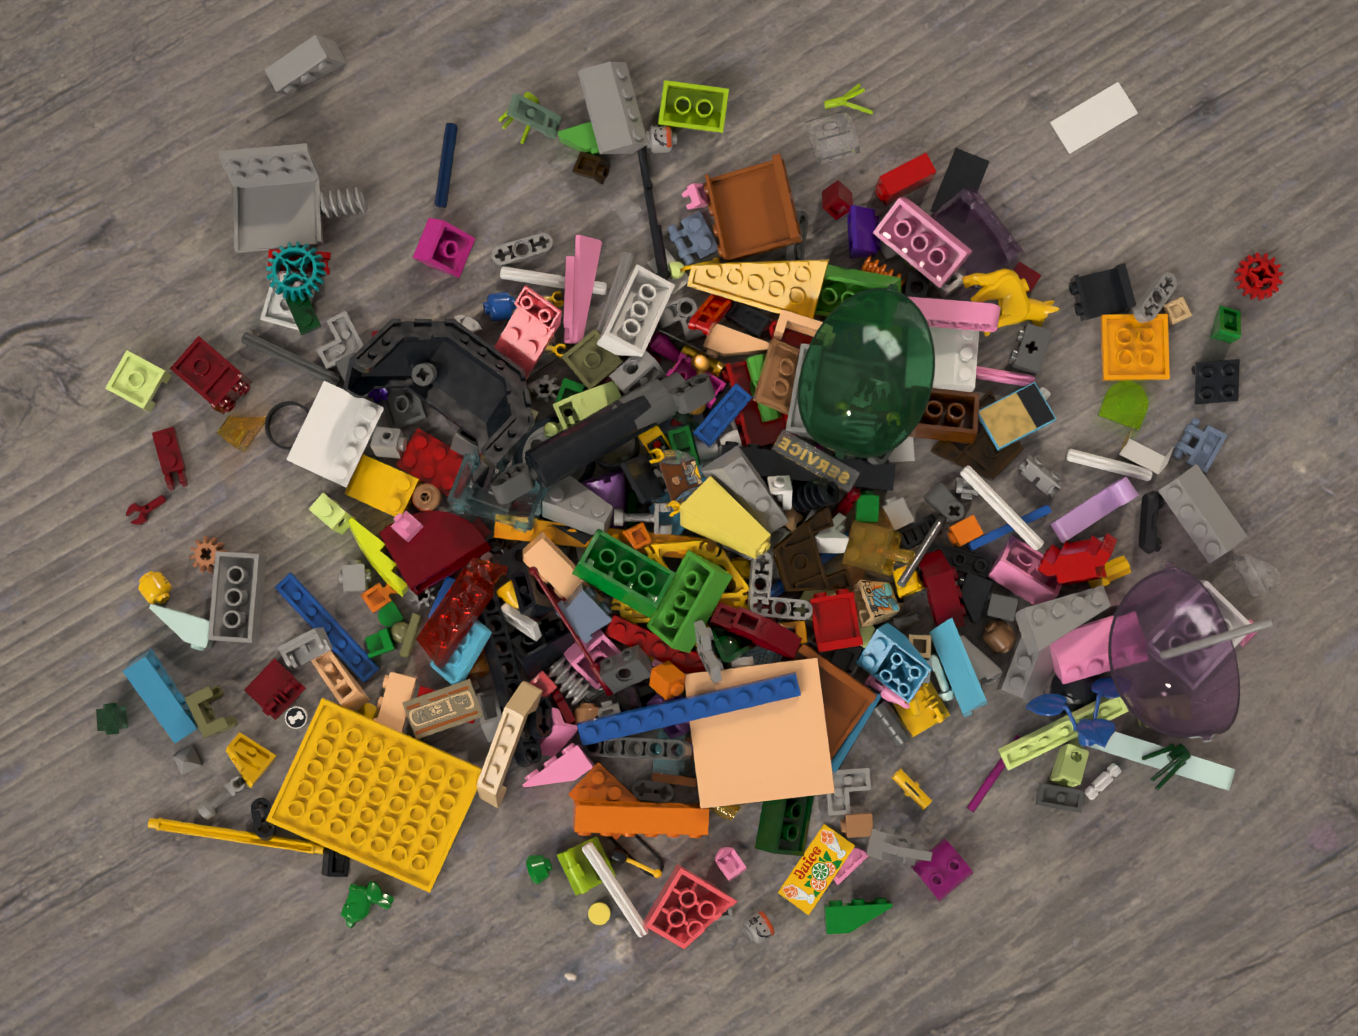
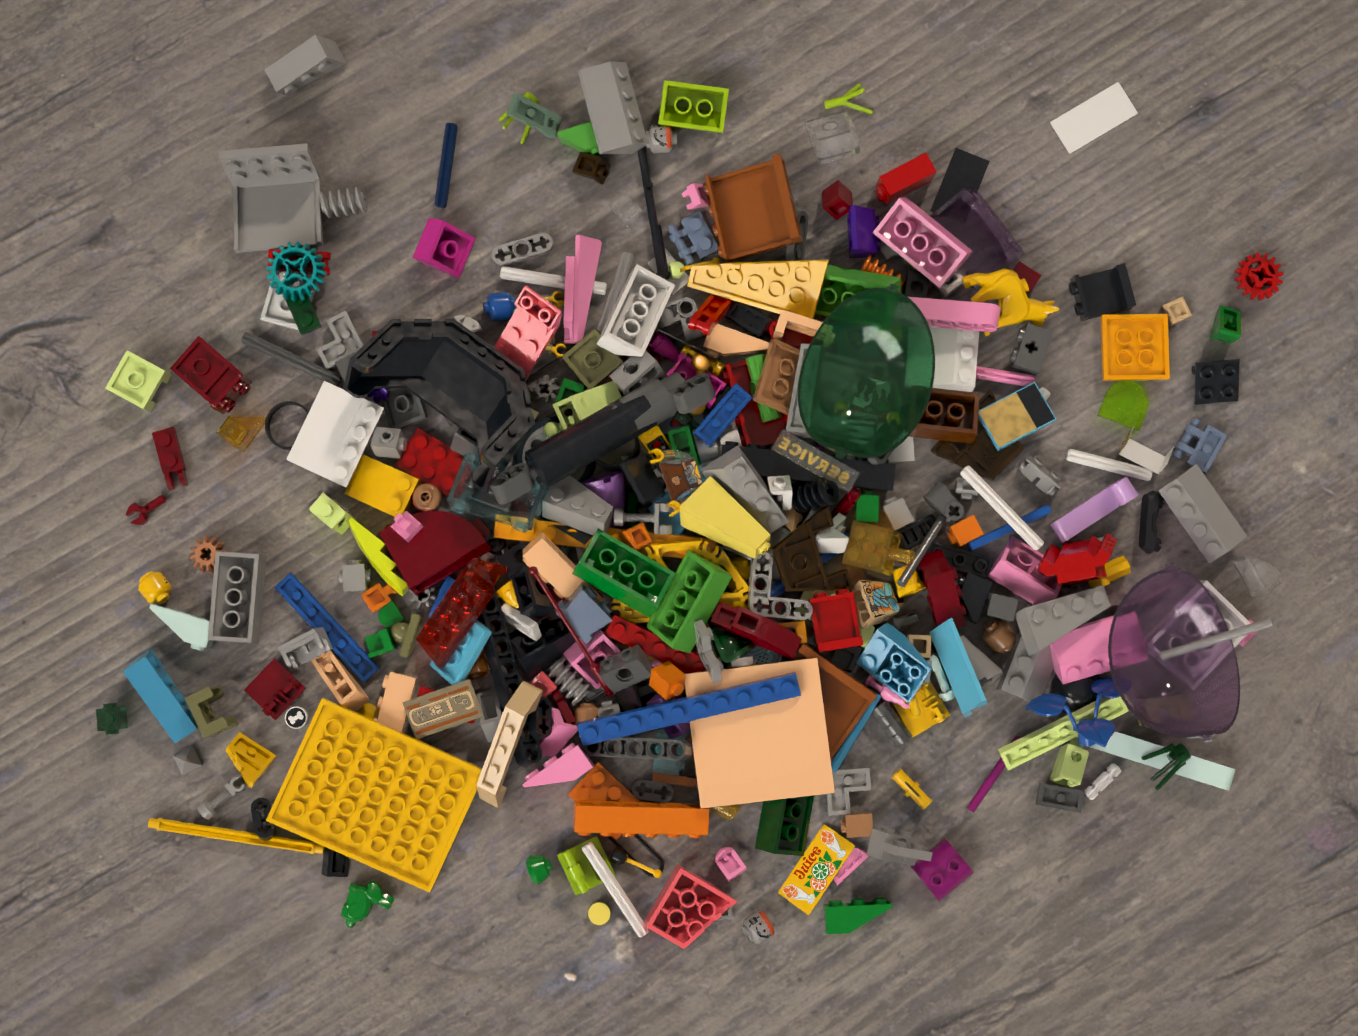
dark grey wheel [412,362,437,386] -> none
light grey beam [1134,272,1177,323] -> none

